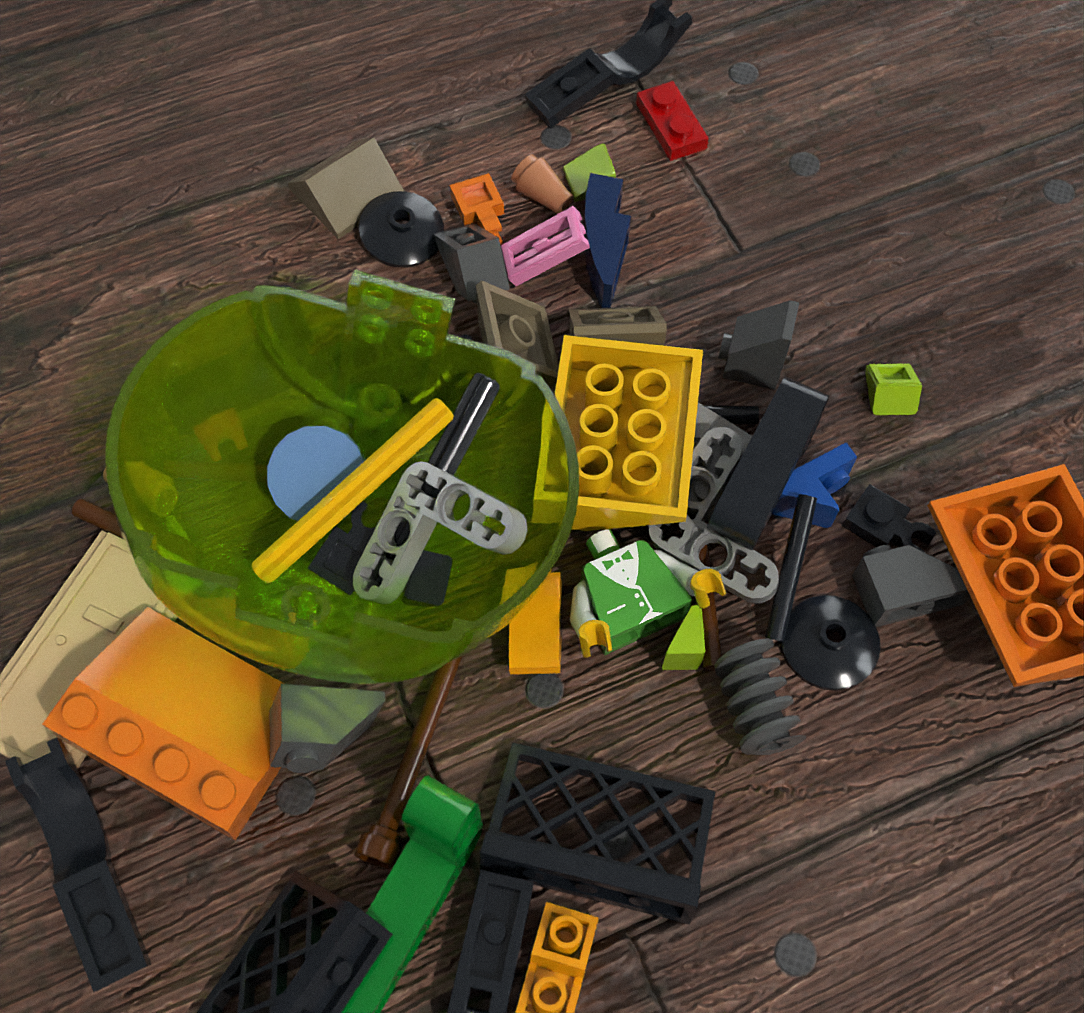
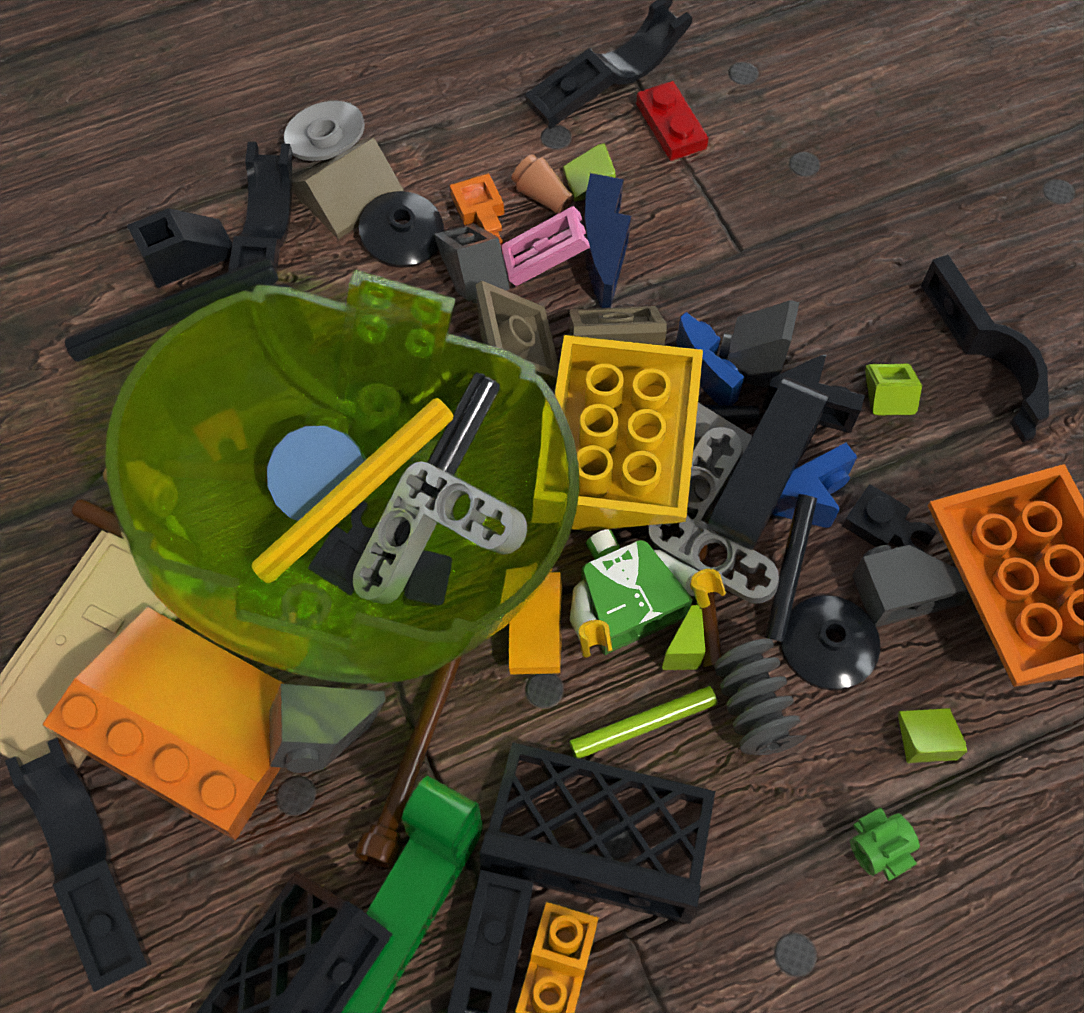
none -> black axle [65,257,278,362]
none -> black slope [127,208,233,289]
none -> black piece [222,141,292,327]
none -> light grey dish [284,101,365,161]
none -> lime bar [569,686,718,759]
none -> blue slope [676,312,744,406]
none -> black slope [762,354,865,434]
none -> bright green gear [850,808,920,881]
none -> lime slope [898,708,967,763]
none -> black piece [921,255,1049,443]

